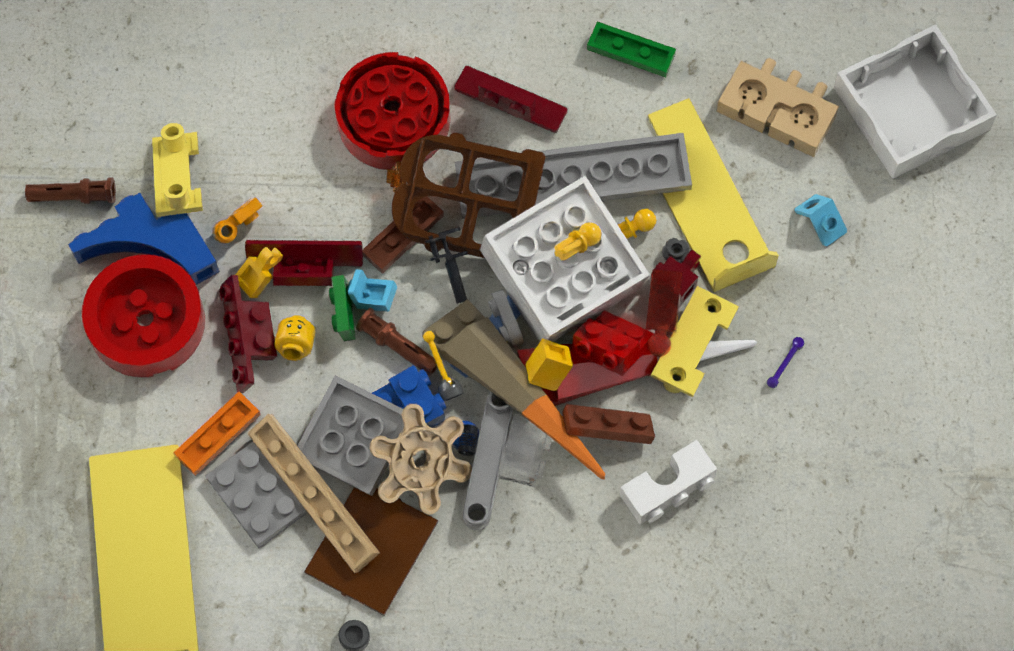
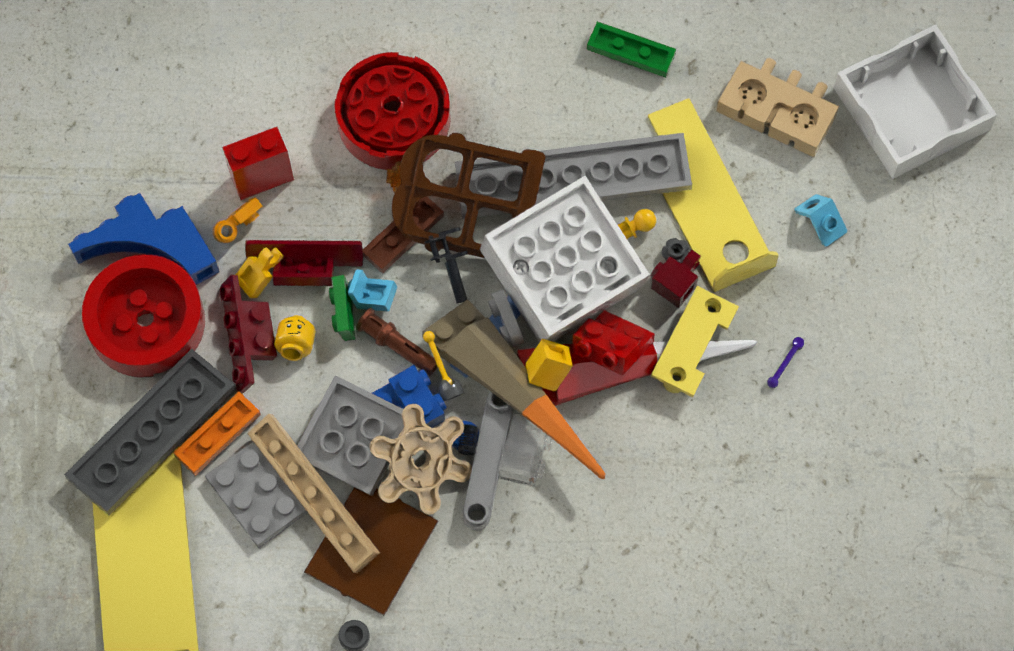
copper pin [25,177,116,204] -> none
light yellow brick [152,123,203,217] -> none
dark red bracket [454,66,568,133] -> none
yellow axle [554,222,602,261] -> none
copper plate [562,404,655,444] -> none
white arch [620,440,717,525] -> none
clear red plate [646,269,683,357] -> none
none -> dark grey plate [64,349,236,516]
none -> red brick [222,127,294,201]

